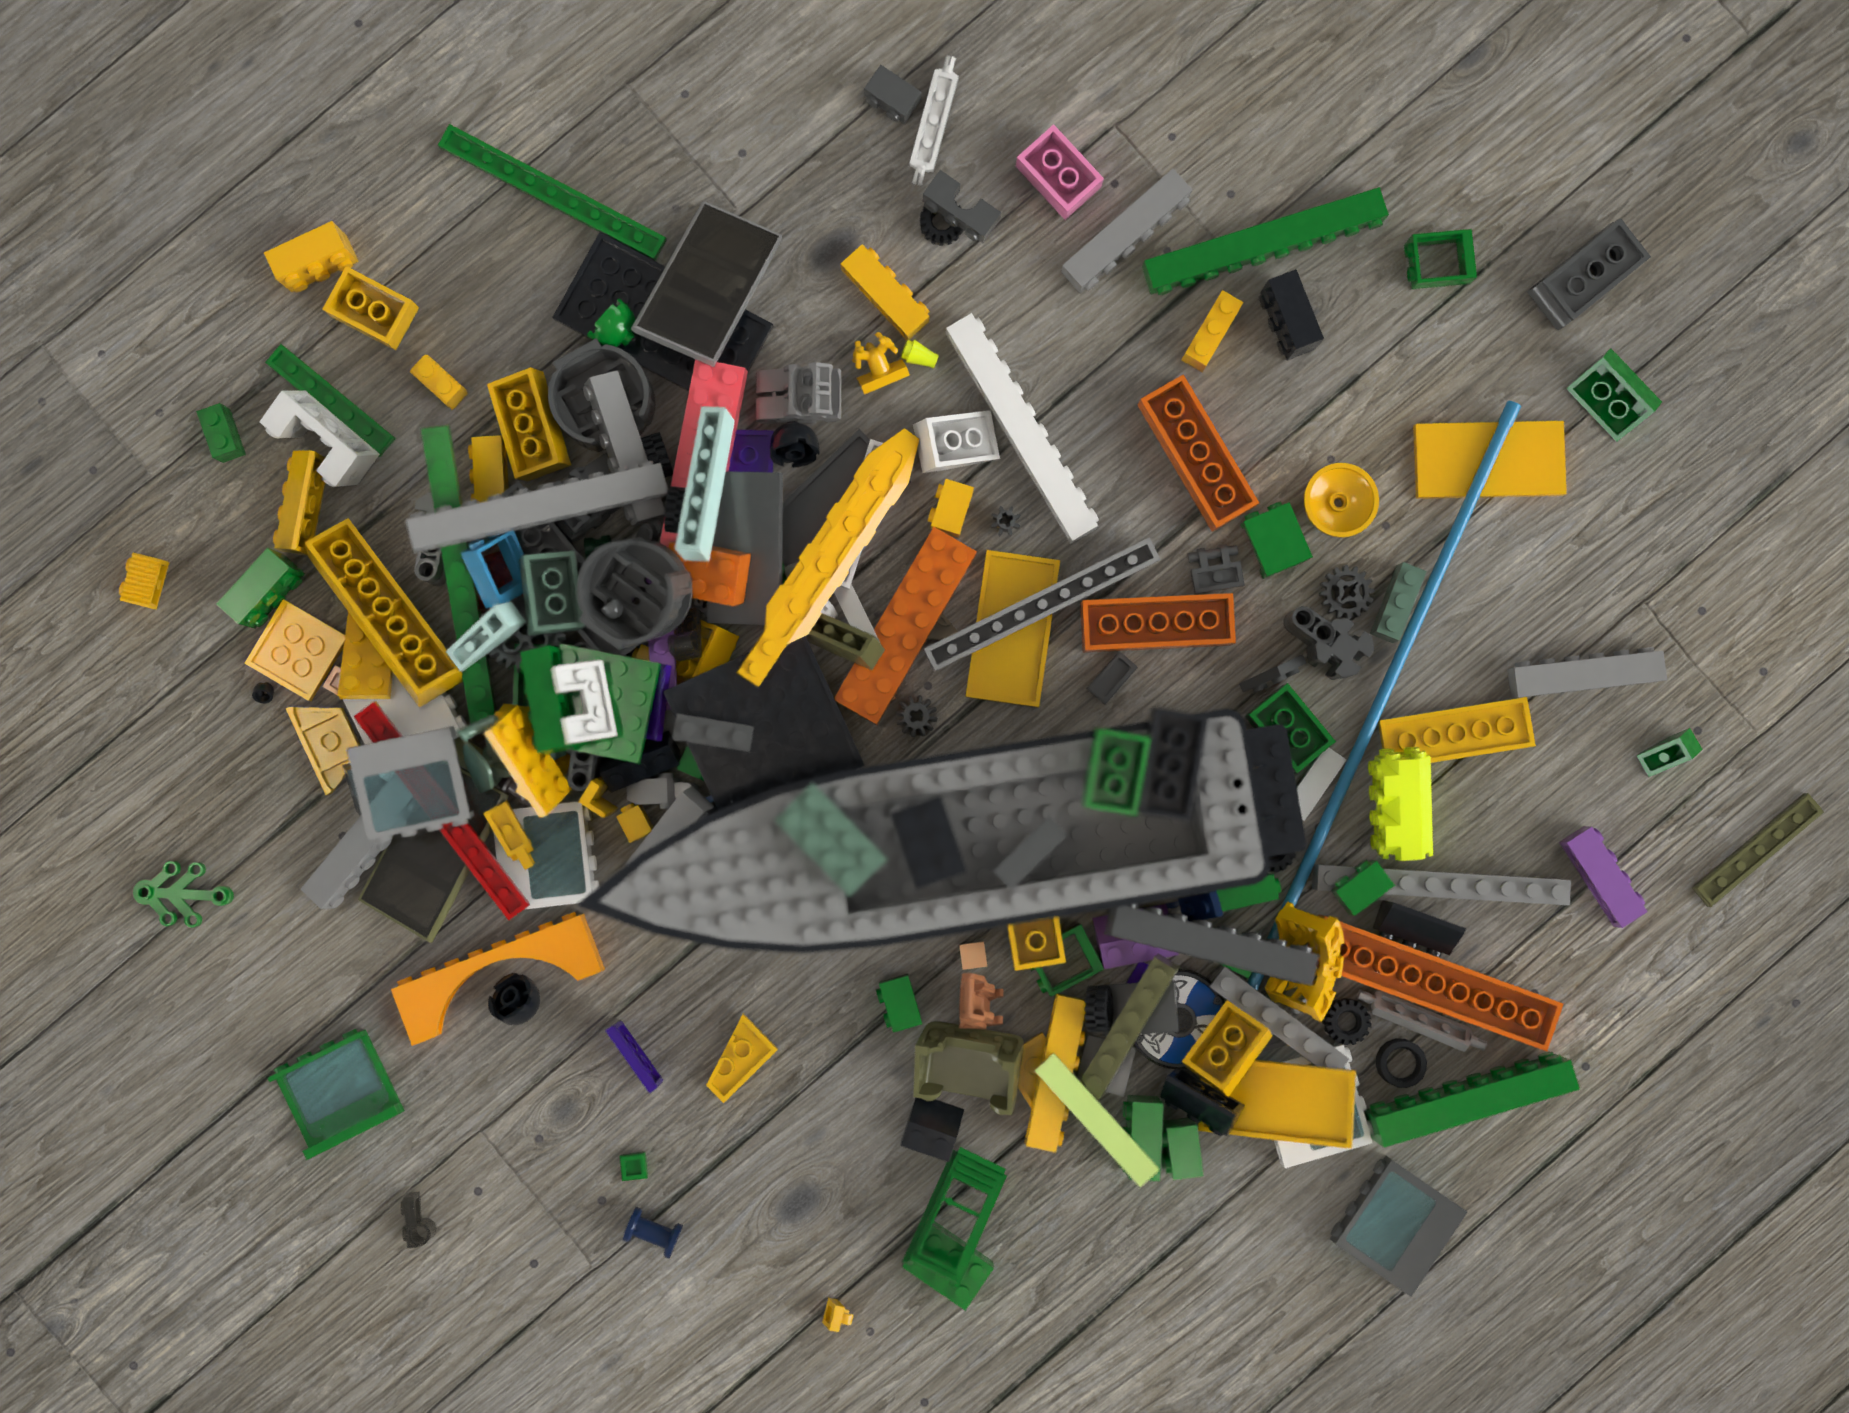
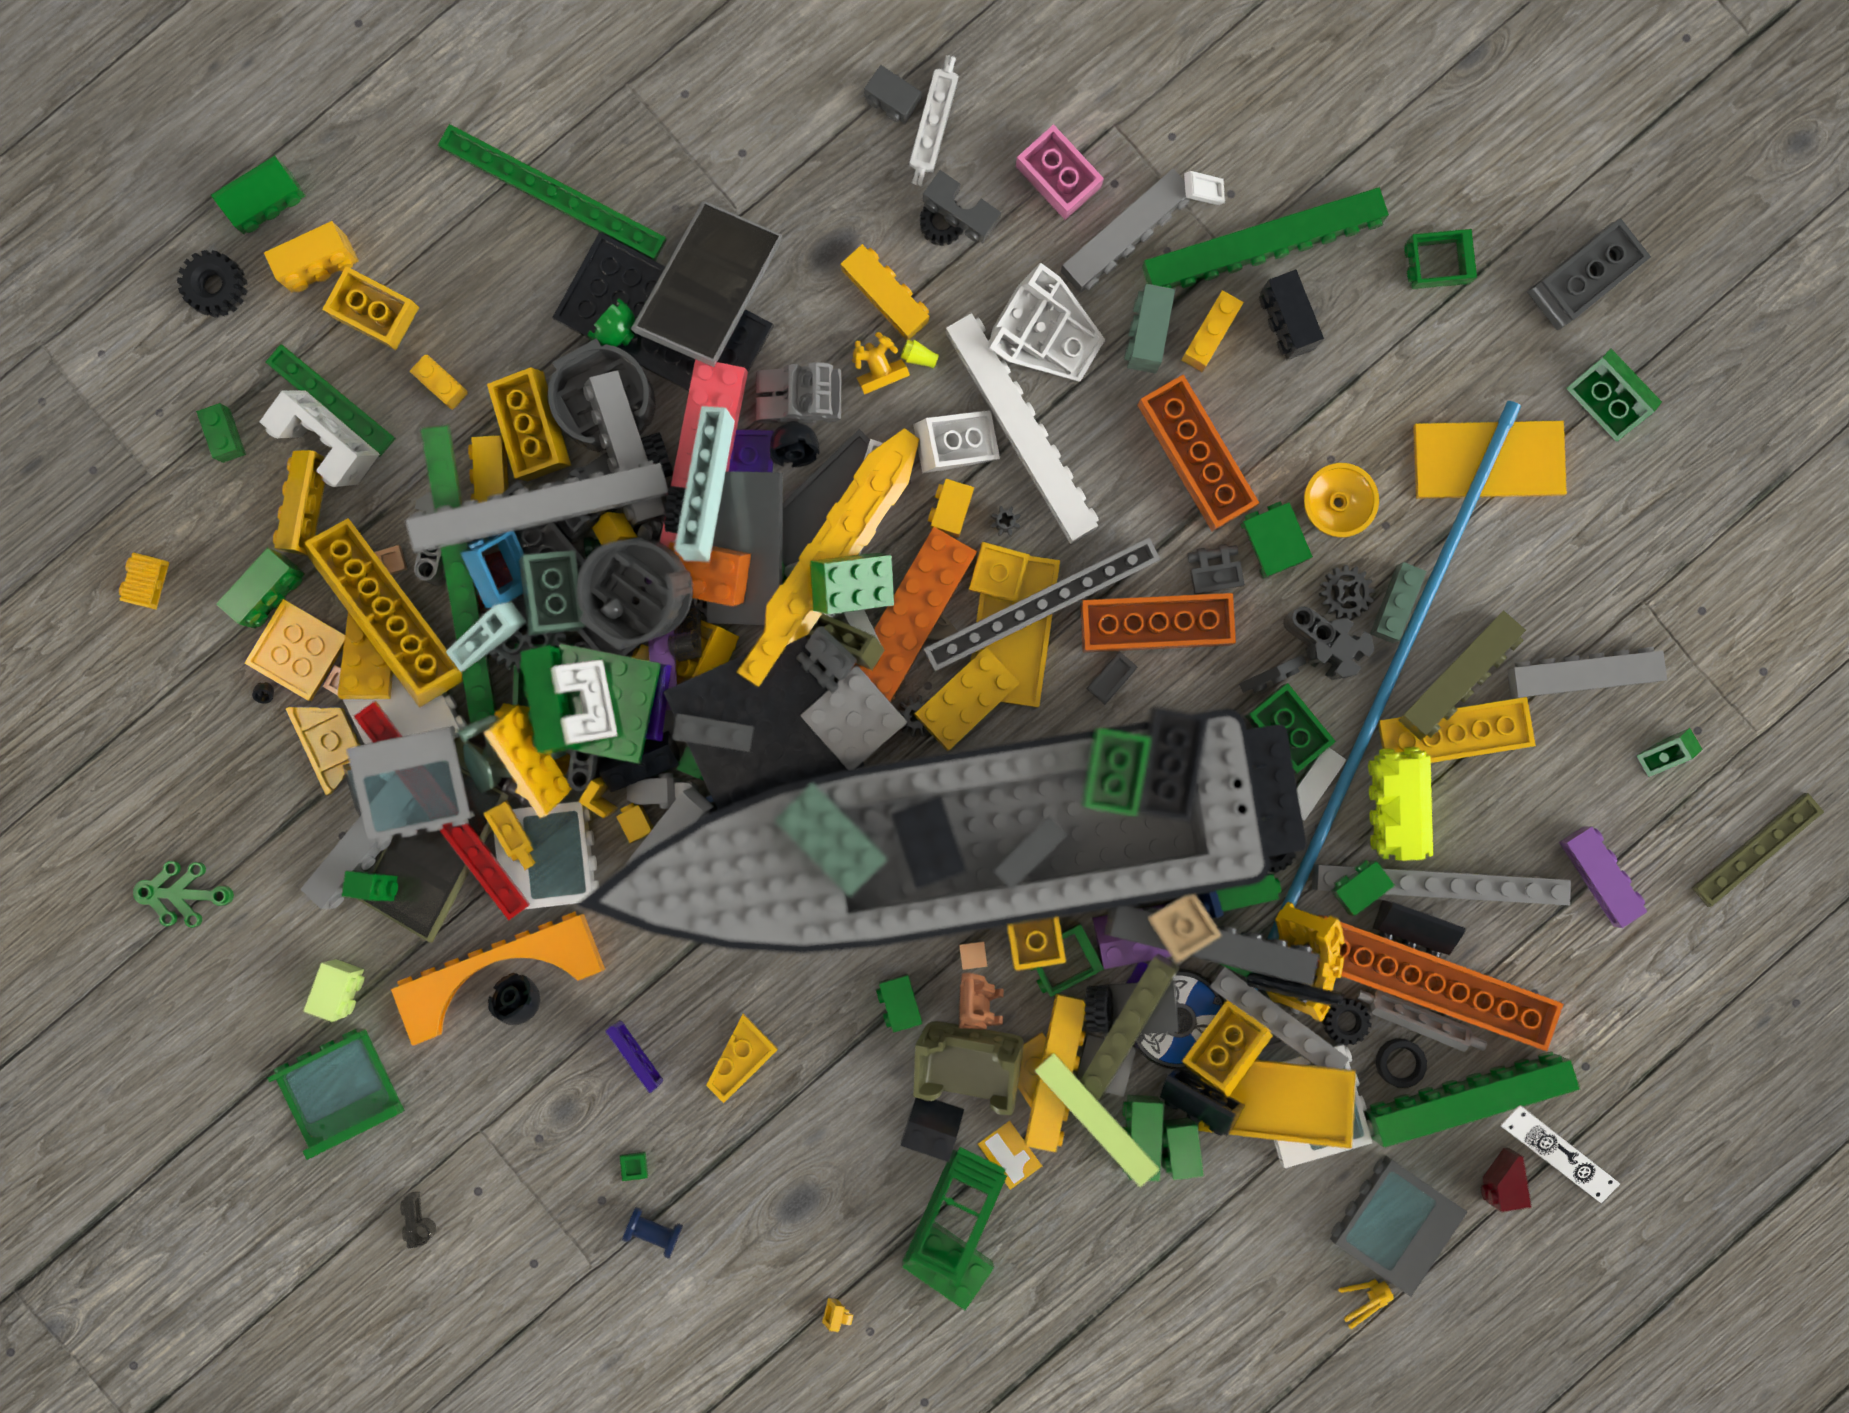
none -> black tyre [177,250,247,317]
none -> green slope [211,156,306,234]
none -> yellowish green brick [303,959,364,1022]
none -> green brick [341,871,398,901]
none -> light nougat tile [375,545,407,575]
none -> yellow brick [592,512,637,546]
none -> dark grey plate [796,627,857,693]
none -> light grey plate [800,665,907,770]
none -> brick [810,553,894,614]
none -> yellow plate [913,647,1020,751]
none -> yellow tile [969,542,1030,603]
none -> sticker [978,1120,1042,1190]
none -> white wedge [988,263,1105,382]
none -> sand green brick [1124,284,1175,373]
none -> tan plate [1148,894,1222,963]
none -> white tile [1184,171,1225,205]
none -> black axle [1247,973,1344,1007]
none -> yellow plant [1338,1279,1394,1329]
none -> olive brick [1398,610,1526,740]
none -> dark red slope [1481,1148,1532,1212]
none -> white sticker [1501,1106,1620,1203]

